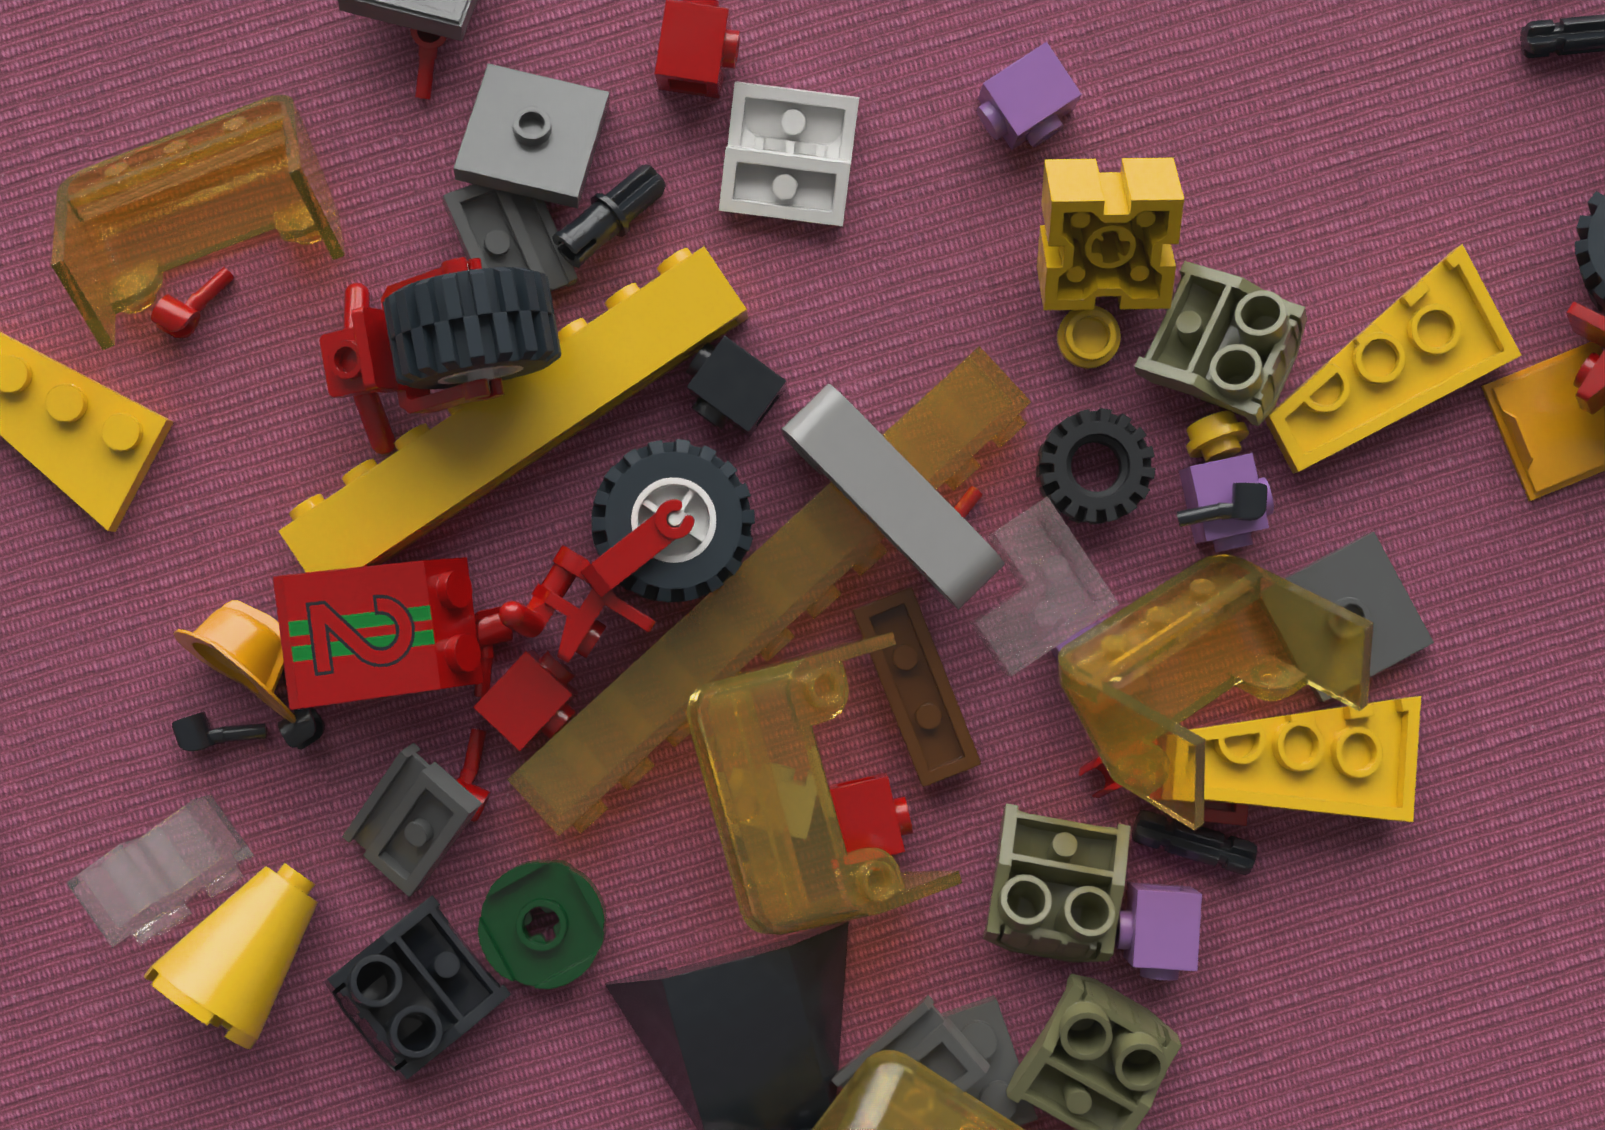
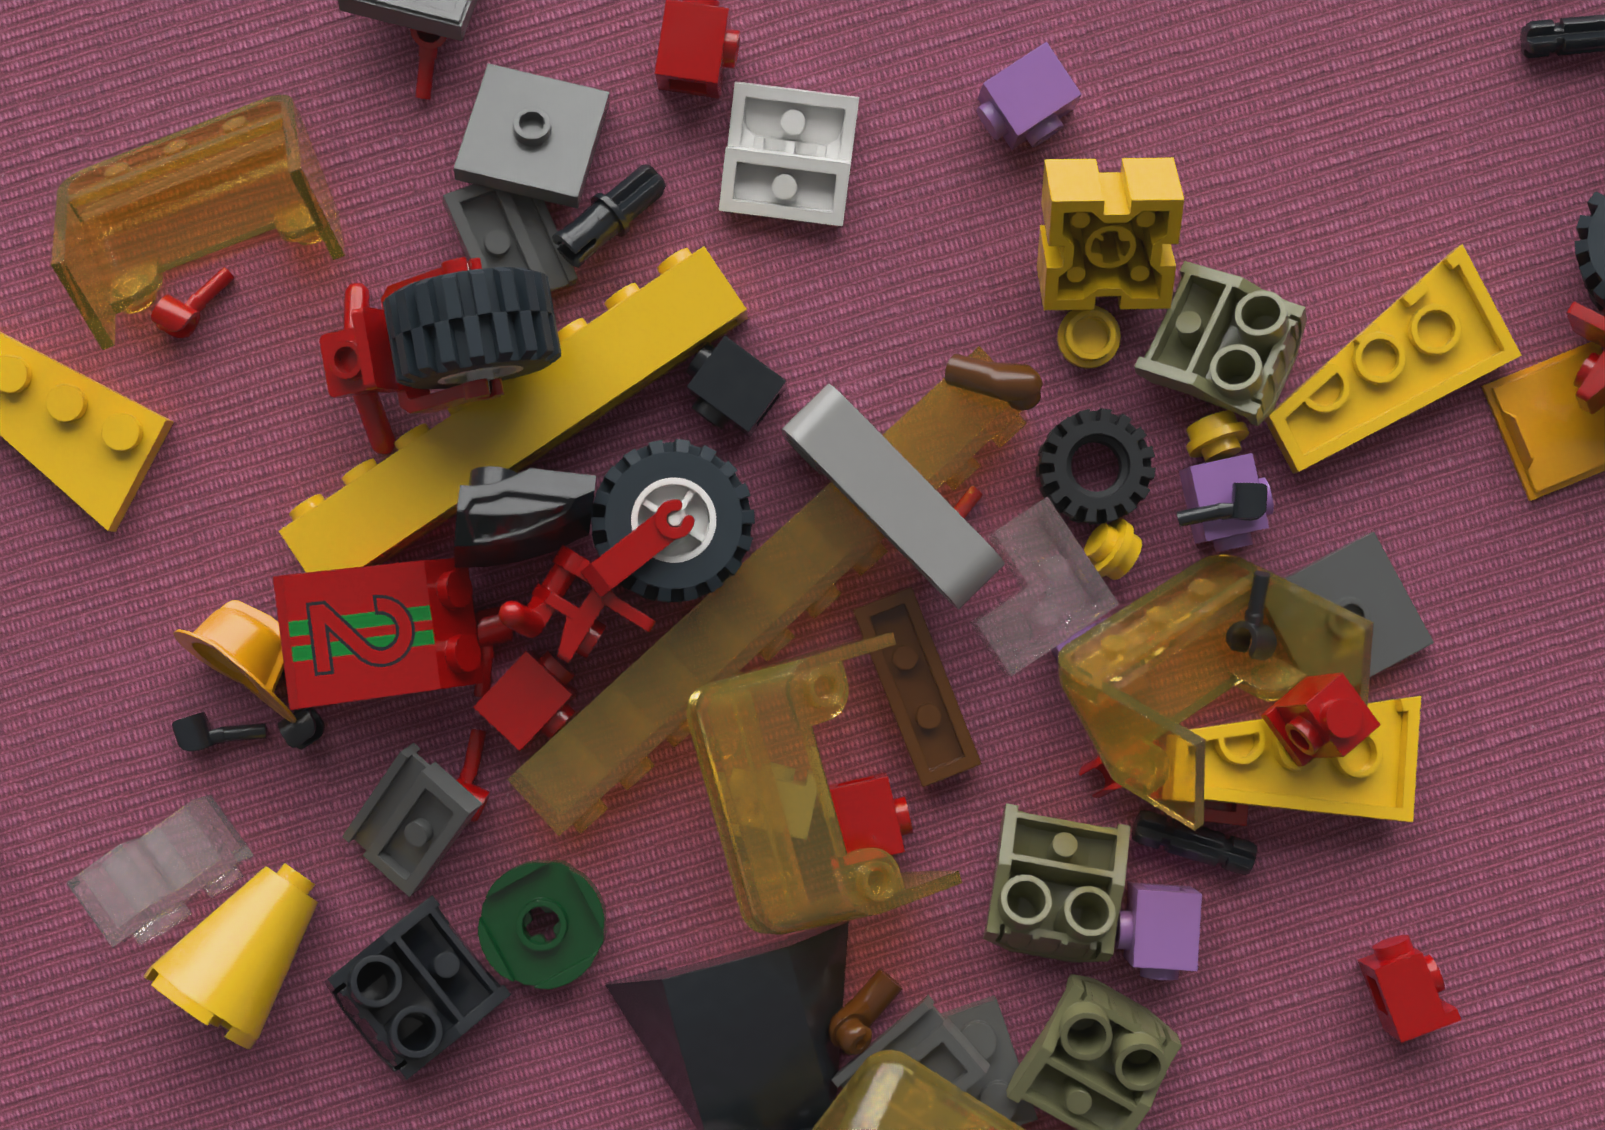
none -> black slope [454,466,596,568]
none -> reddish brown arm [829,968,903,1055]
none -> reddish brown arm [945,354,1043,411]
none -> yellow plate [1084,518,1142,580]
none -> black hand [1226,571,1277,660]
none -> red brick [1261,672,1381,766]
none -> red brick [1358,935,1461,1043]

